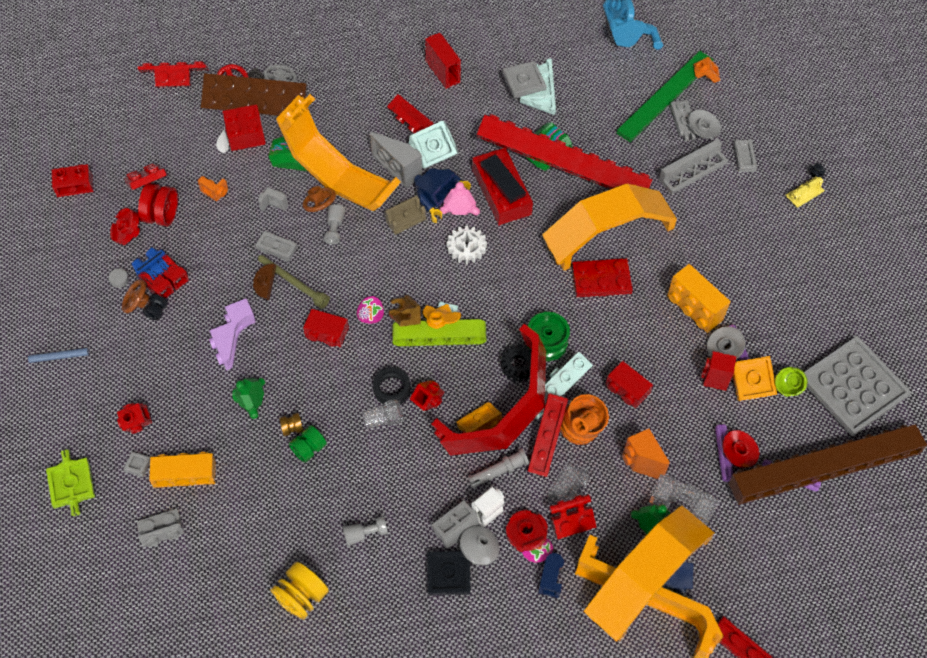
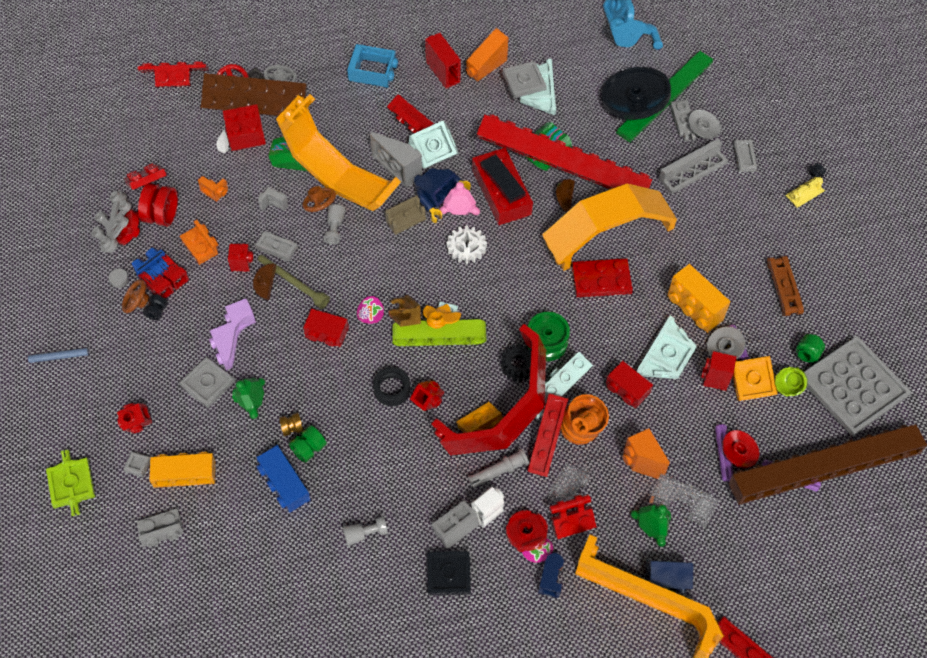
red brick [52,164,94,197] -> none
yellow wheel [270,561,329,620] -> none
clear piece [362,400,405,429] -> none
light grey dish [460,526,499,566] -> none
light orange panel [584,505,715,642] -> none
orange bracket [694,57,720,83] -> none
none -> light grey plant [91,190,132,253]
none -> orange bracket [179,220,218,265]
none -> light grey tile [179,357,235,409]
none -> red brick [228,244,253,272]
none -> blue brick [256,445,311,513]
none -> dark azure window [347,44,398,88]
none -> orange slope [466,28,508,81]
none -> reddish brown plate [556,179,575,212]
none -> black dish [602,67,671,120]
none -> light aqua wing [637,316,697,379]
none -> dark orange plate [767,256,804,317]
none -> green head [796,334,825,362]

